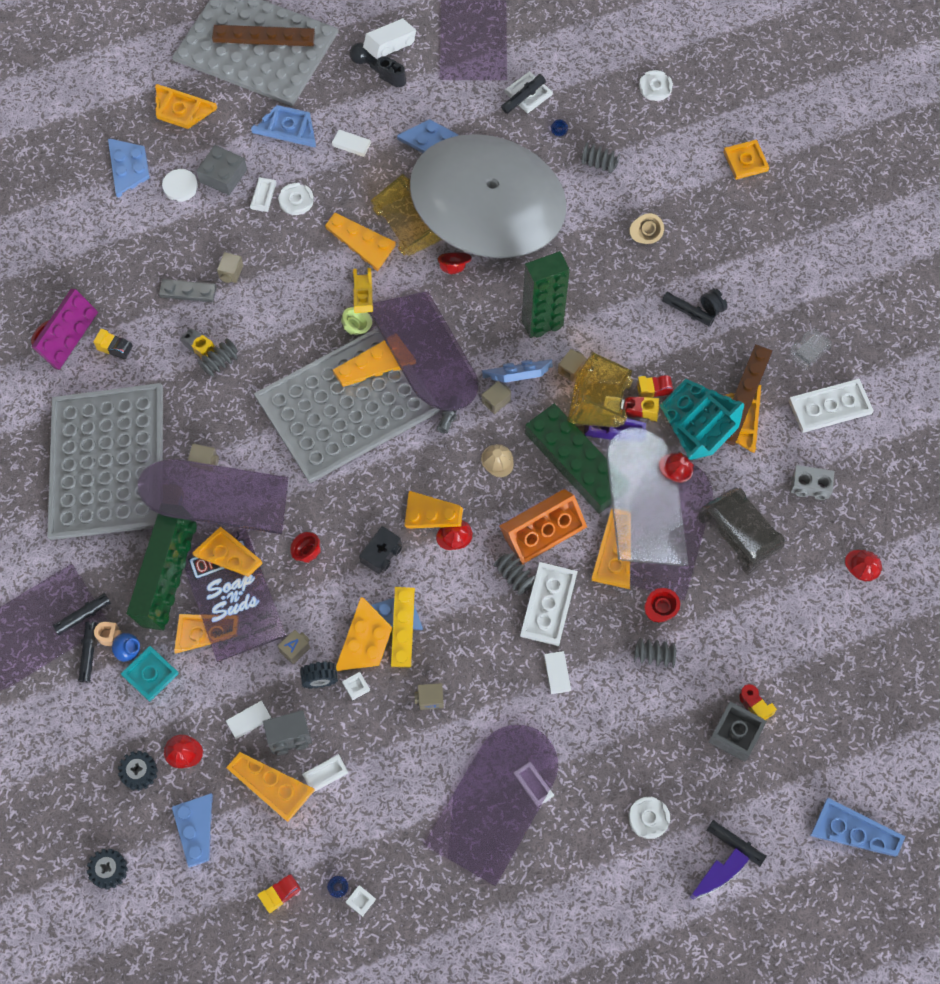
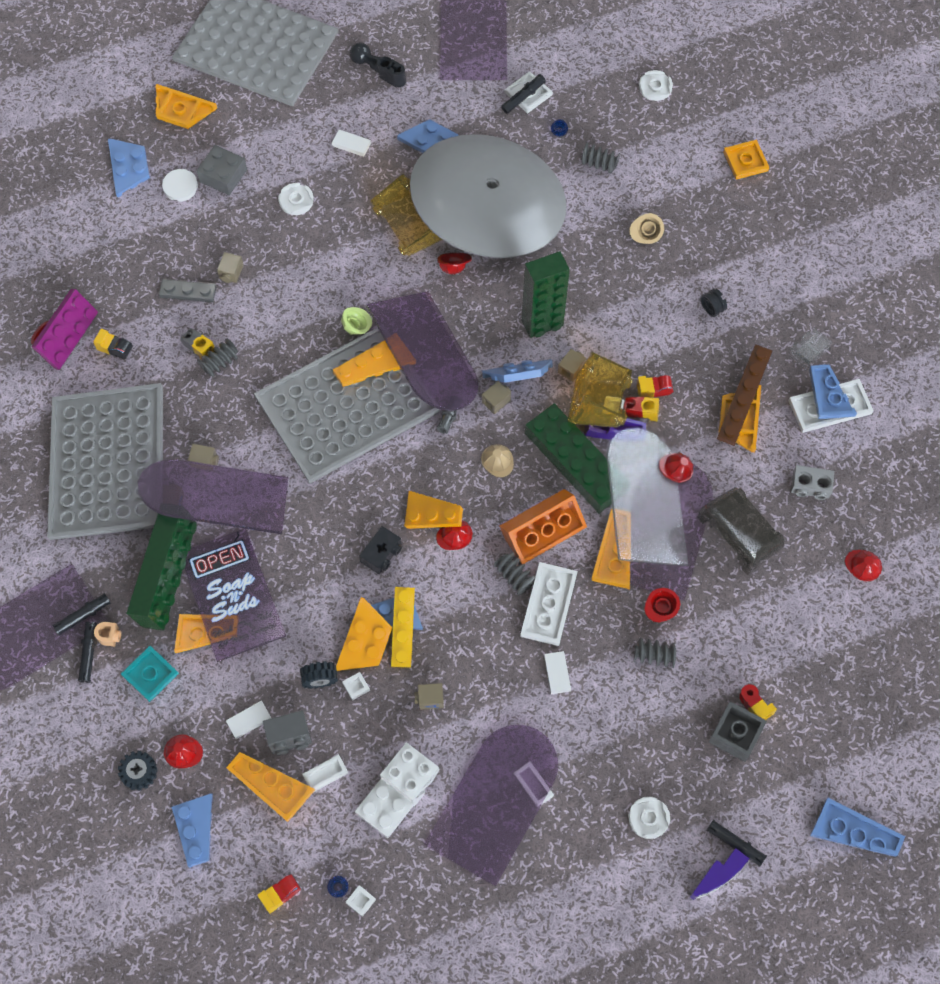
black wheel [86,849,128,890] -> none
blue piece [112,633,140,662] -> none
light orange wing [192,526,262,577] -> none
reddish brown plate [212,25,315,46] -> none
white tile [250,177,276,212] -> none
medium blue wing [251,105,316,147] -> none
dark tan brick [278,630,310,664] -> none
red piece [290,532,321,563] -> none
light orange wing [325,212,396,272] -> none
yellow piece [353,268,373,313] -> none
white brick [363,18,416,59] -> none
teal wedge [660,379,744,460] -> none
black pin [662,291,715,327] -> none
none -> white piece [355,742,439,838]
none -> medium blue wing [809,365,857,419]

